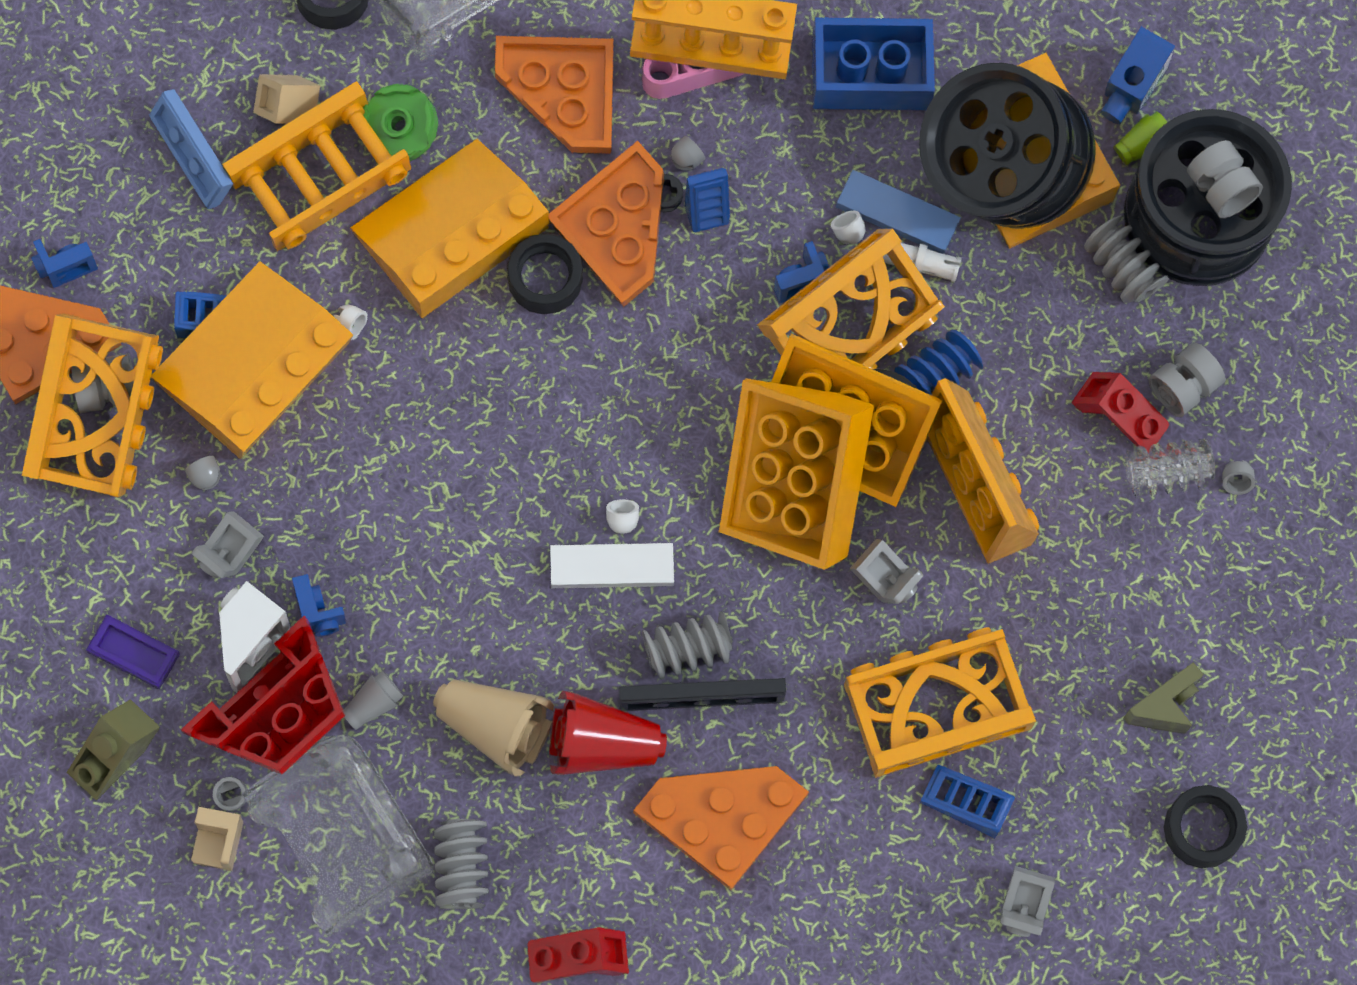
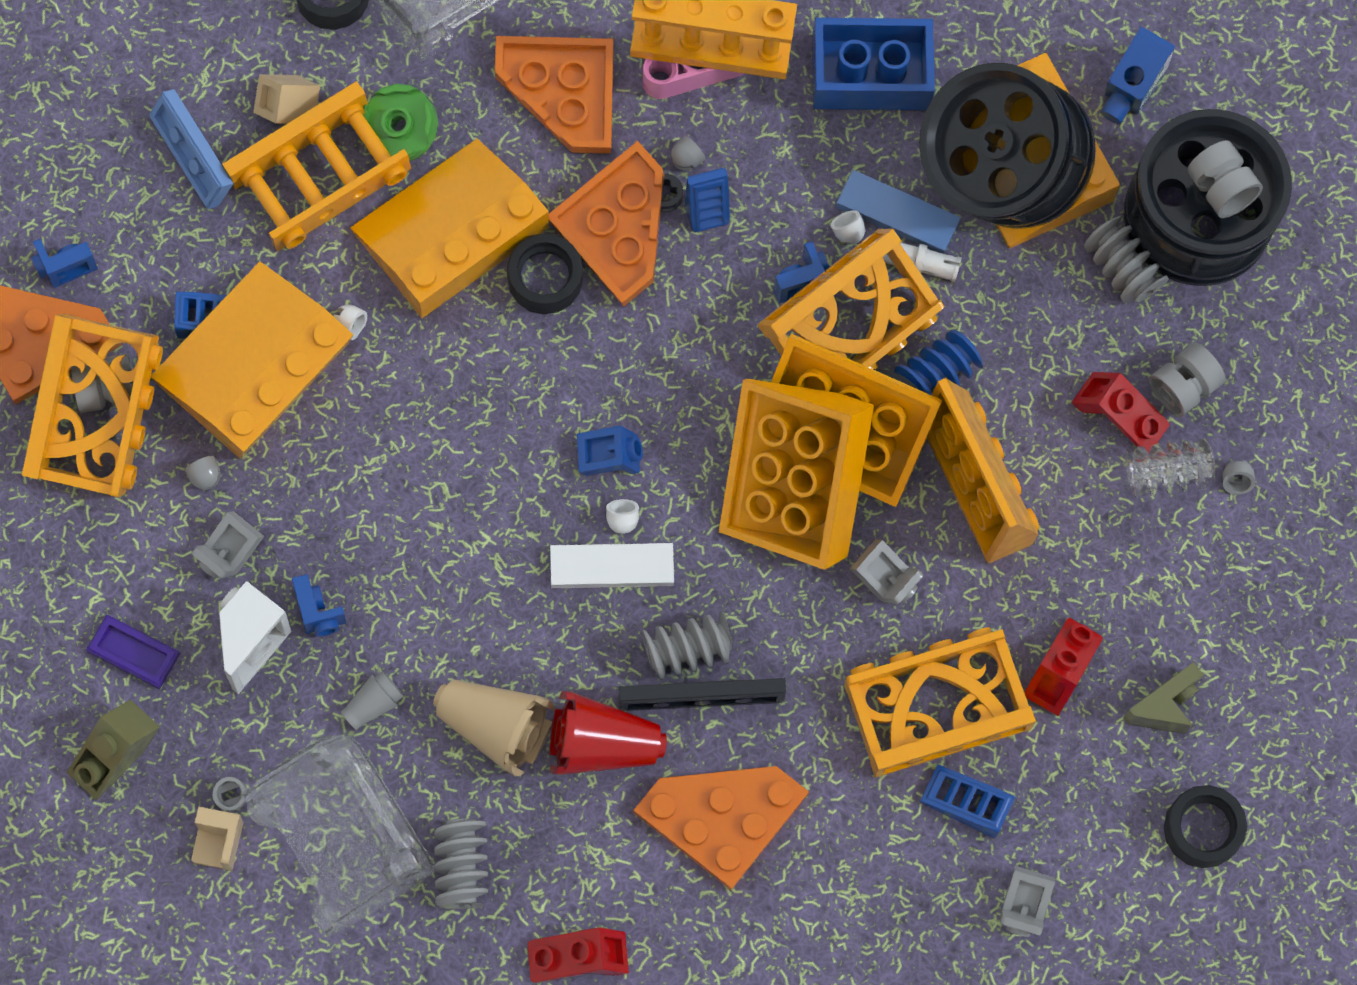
red wedge [181,615,345,774] -> none
lime cone [1113,111,1167,165] -> none
none -> blue bracket [577,425,643,476]
none -> red bracket [1024,618,1103,716]

